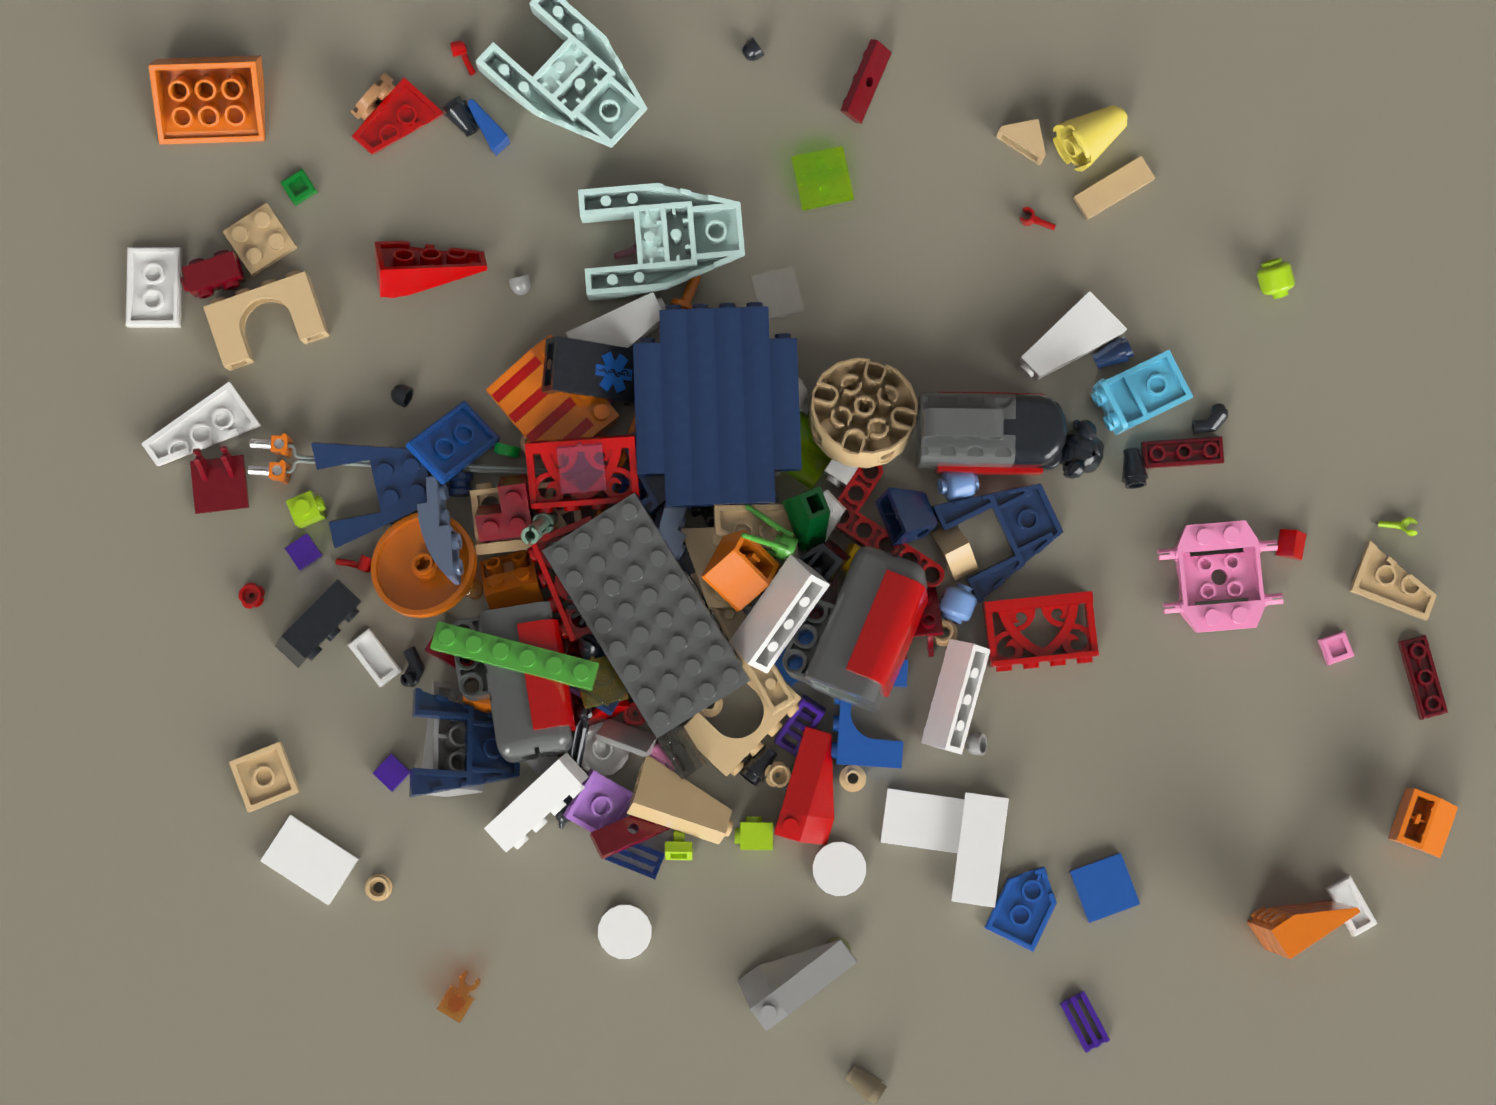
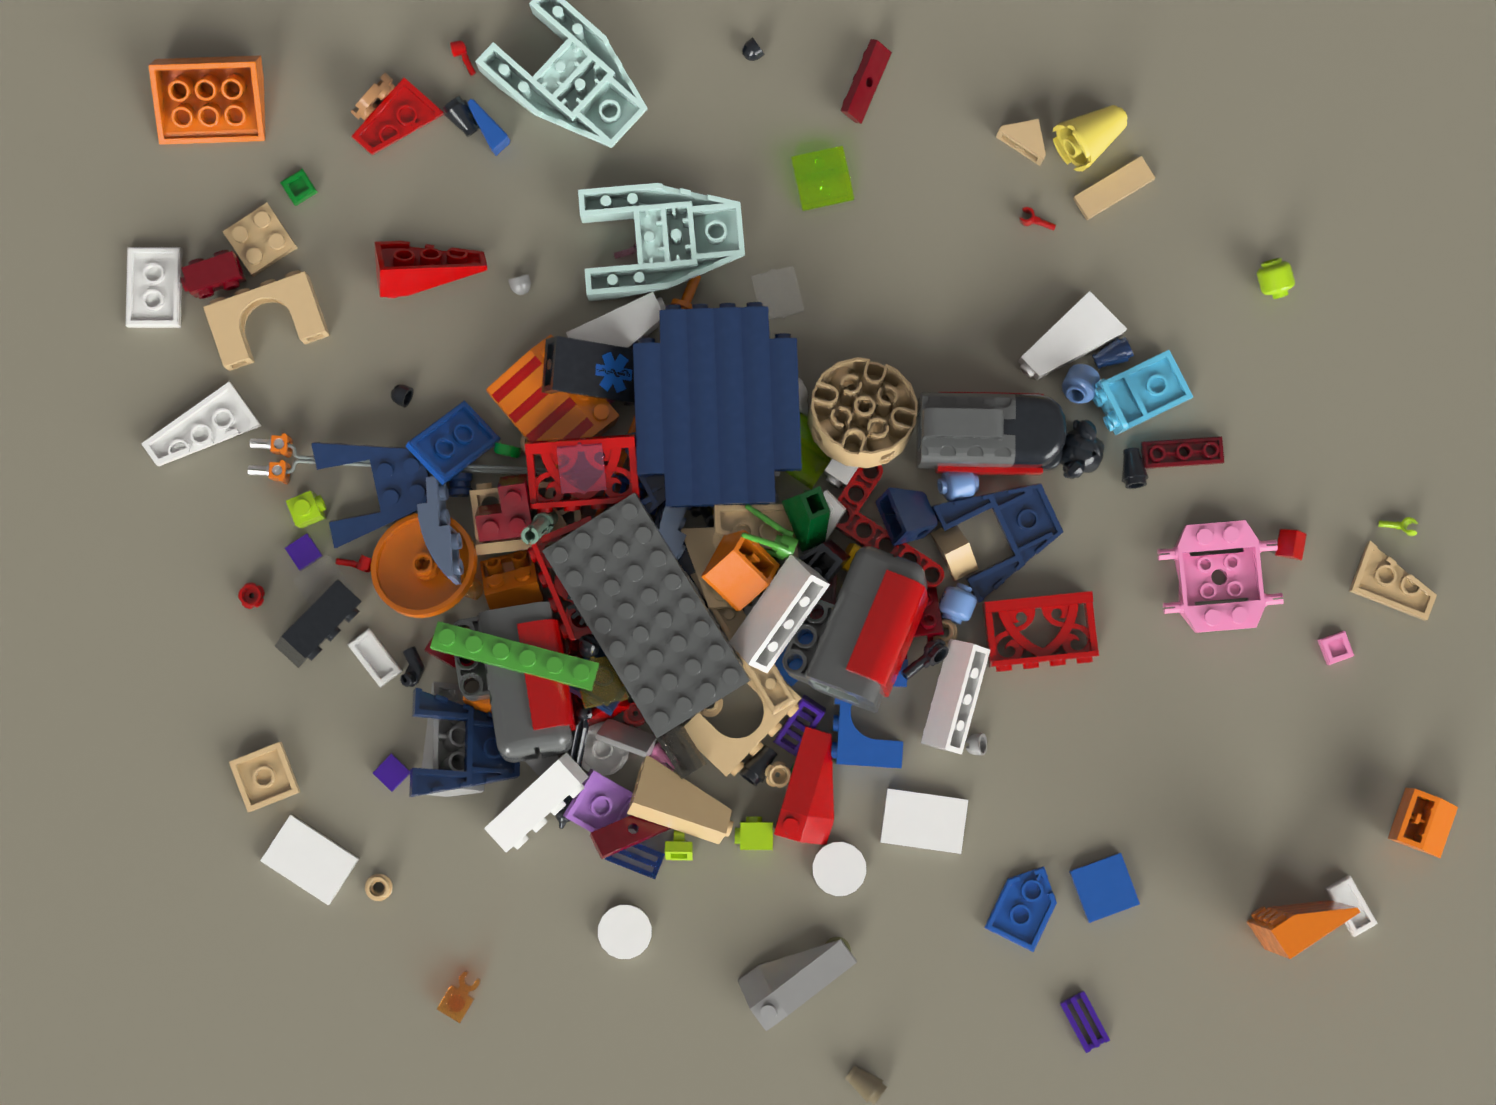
dark red plate [190,445,250,514] -> none
tan plate [839,765,866,792] -> none
white brick [951,792,1009,908] -> none
black arm [1192,403,1228,434] -> none
dark red tile [1398,635,1448,720] -> none
none -> black plate [901,638,949,680]
none -> medium blue head [1062,364,1100,404]

